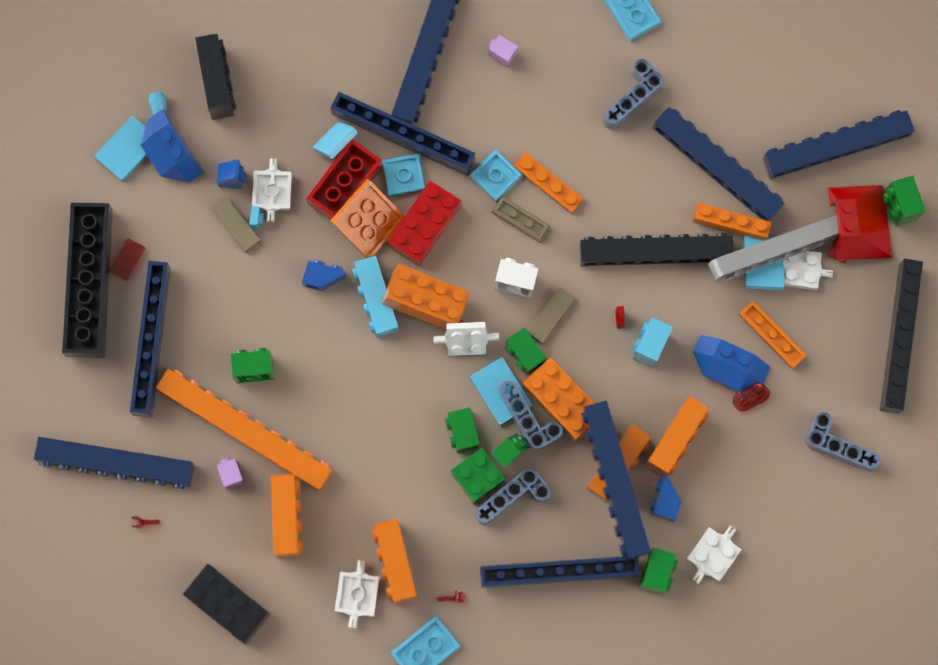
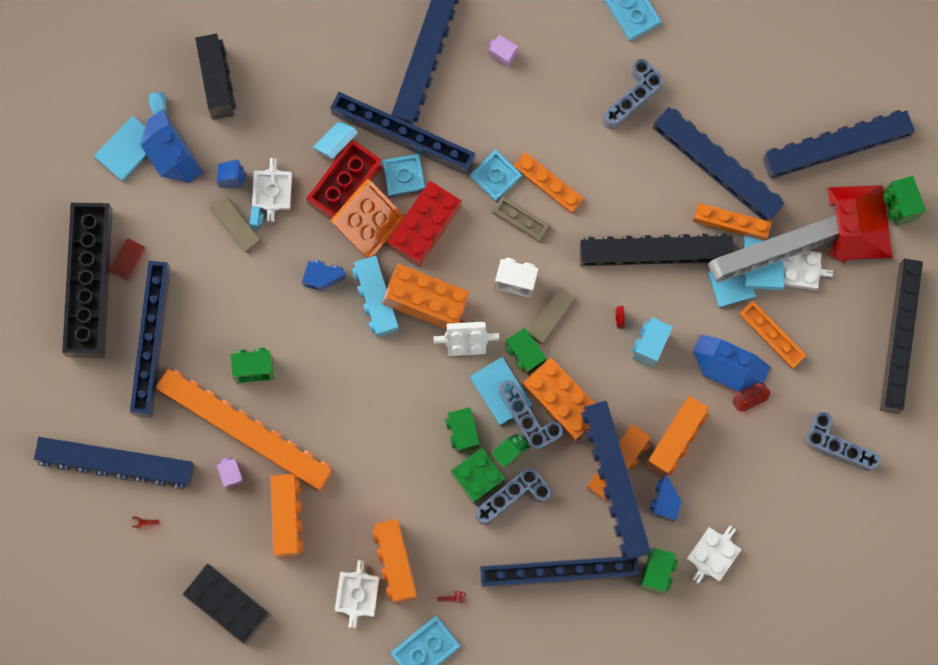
none -> medium azure tile [708,270,756,308]

